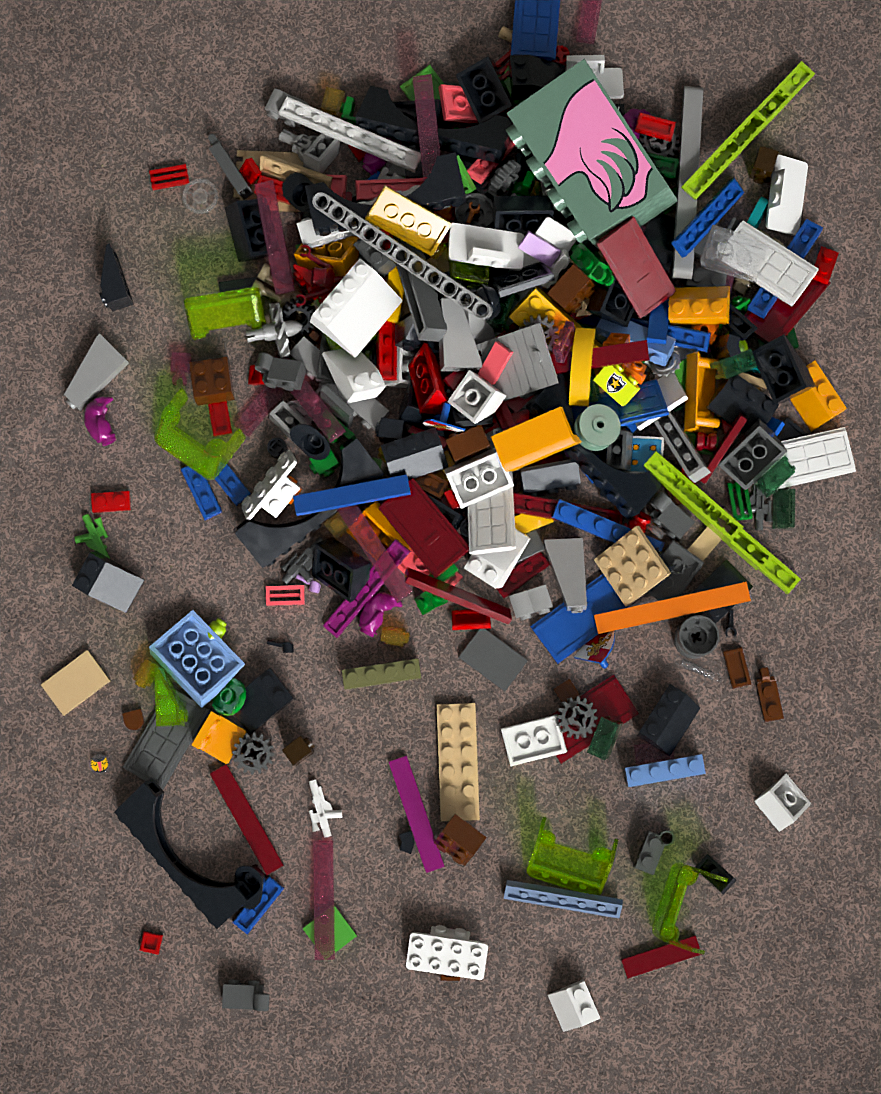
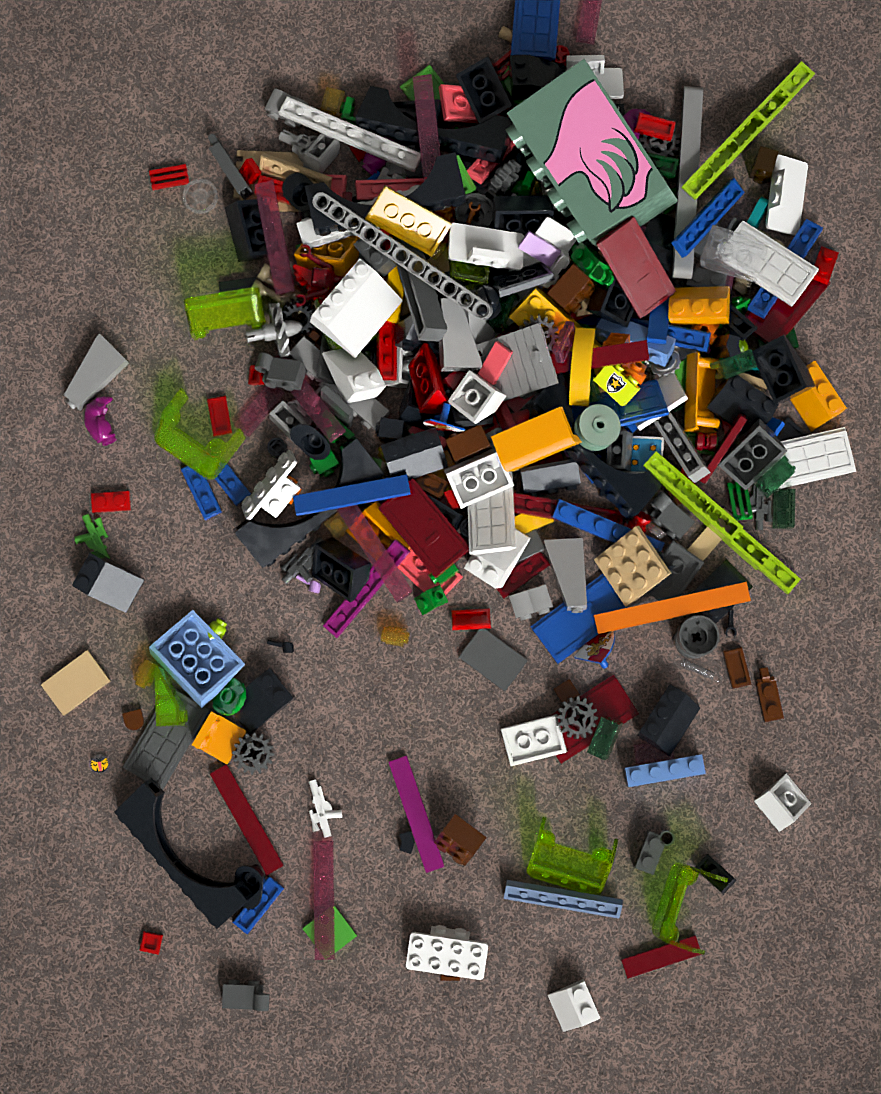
black slope [99,243,134,312] -> none
clear pink plate [171,352,192,386] -> none
reddish brown brick [189,357,235,406] -> none
coral tile [266,585,305,606] -> none
dark brown piece [282,736,315,766] -> none
olive brick [342,659,422,690] -> none
magenta animal [359,592,403,637] -> none
dark red tile [405,567,512,624] -> none
tan plate [437,703,480,821] -> none

